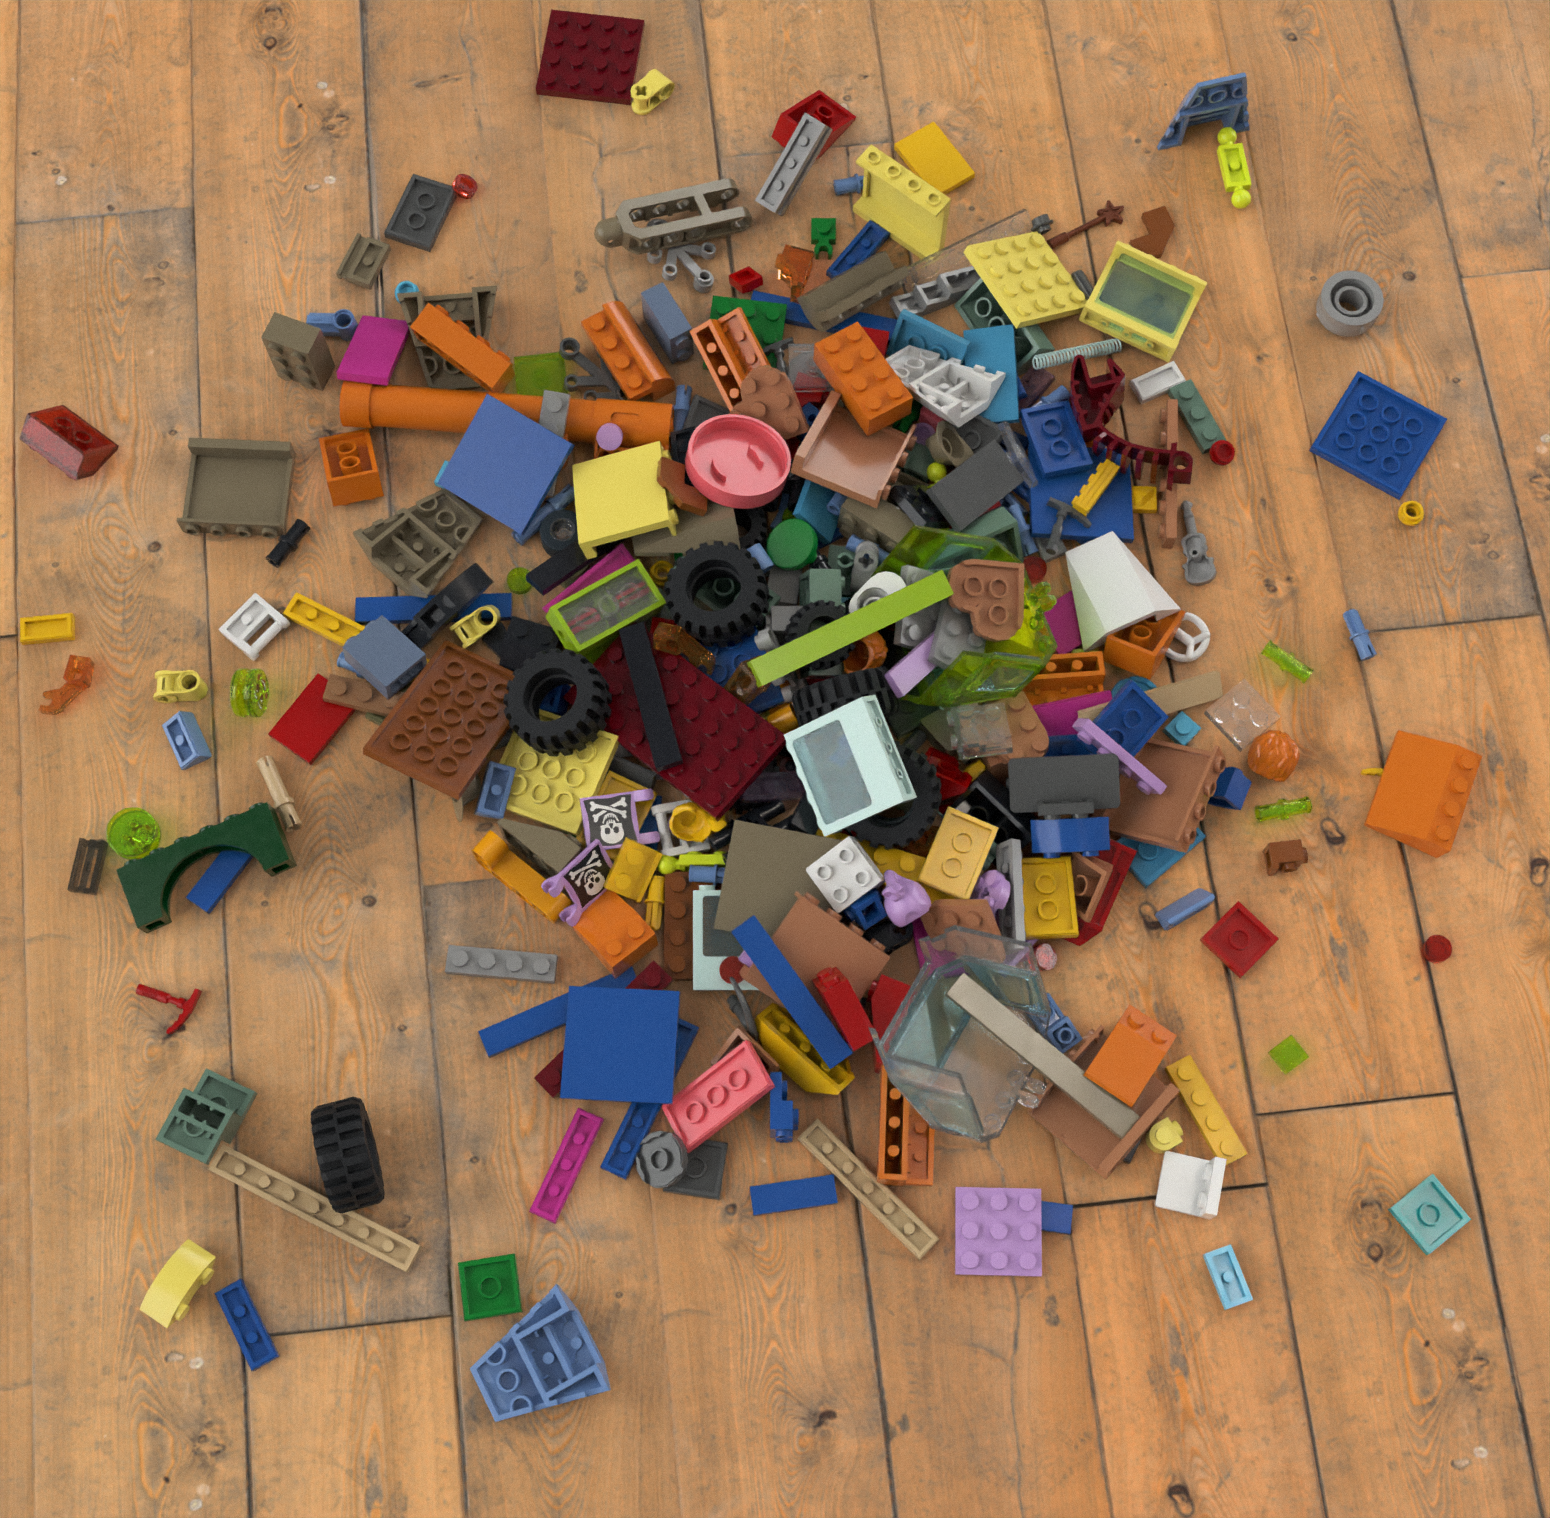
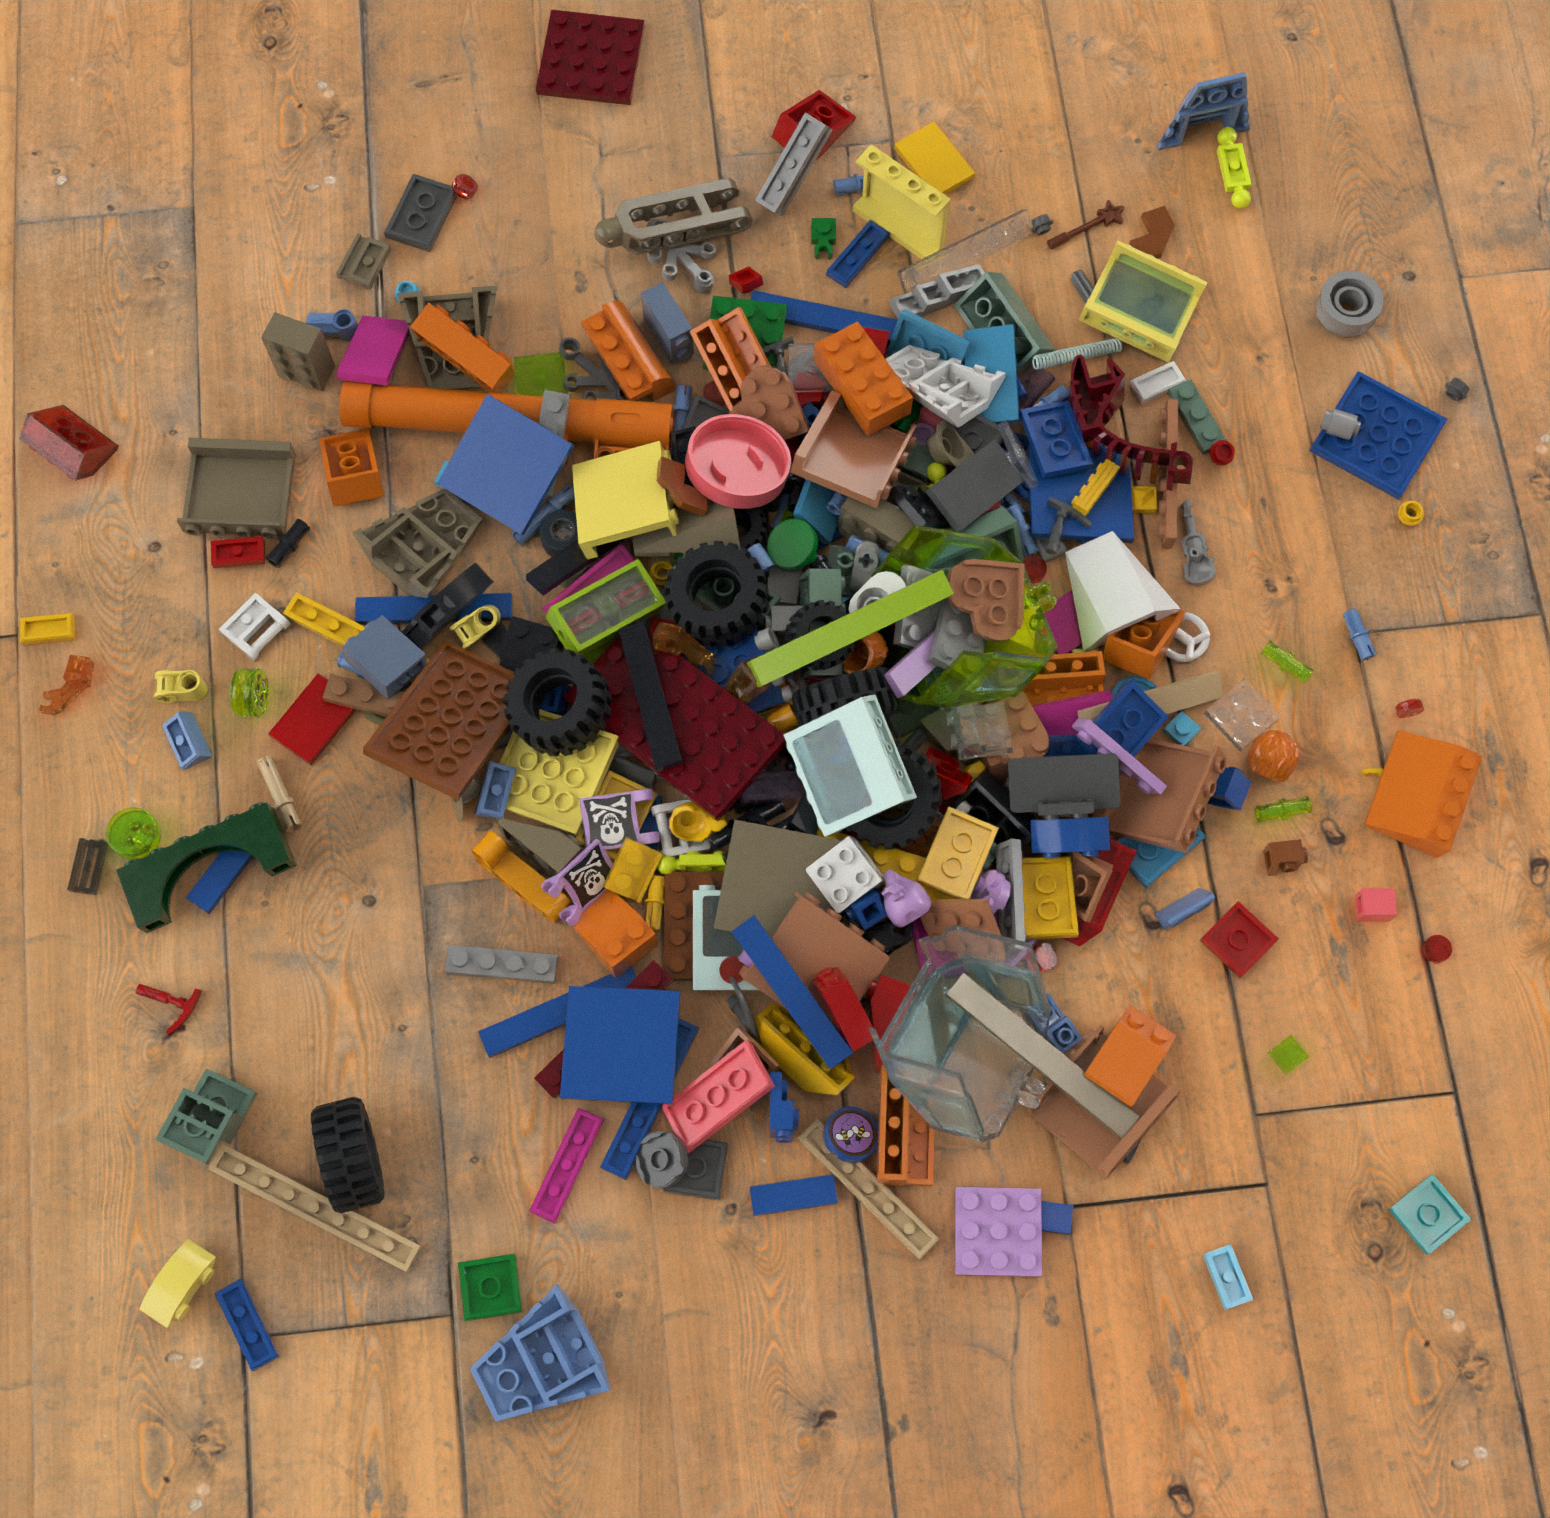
clear neon green tile [507,567,532,595] -> none
lavender tile [596,423,623,451] -> none
light yellow piece [631,69,675,115] -> none
medium blue axle [689,864,725,886] -> none
clear orange arch [775,244,814,304] -> none
dark tan brick [797,251,910,332] -> none
light yellow plate [963,231,1087,329] -> none
light yellow plate [1146,1117,1183,1154] -> none
white bracket [1155,1151,1227,1220] -> none
yellow plate [1164,1055,1247,1166] -> none
none -> red plate [211,536,265,568]
none -> clear red tile [703,381,725,406]
none -> tile [823,1106,878,1163]
none -> light grey brick [1320,409,1361,440]
none -> coral panel [1355,888,1397,922]
none -> clear red tile [1395,699,1424,718]
none -> dark grey plate [1445,378,1470,401]

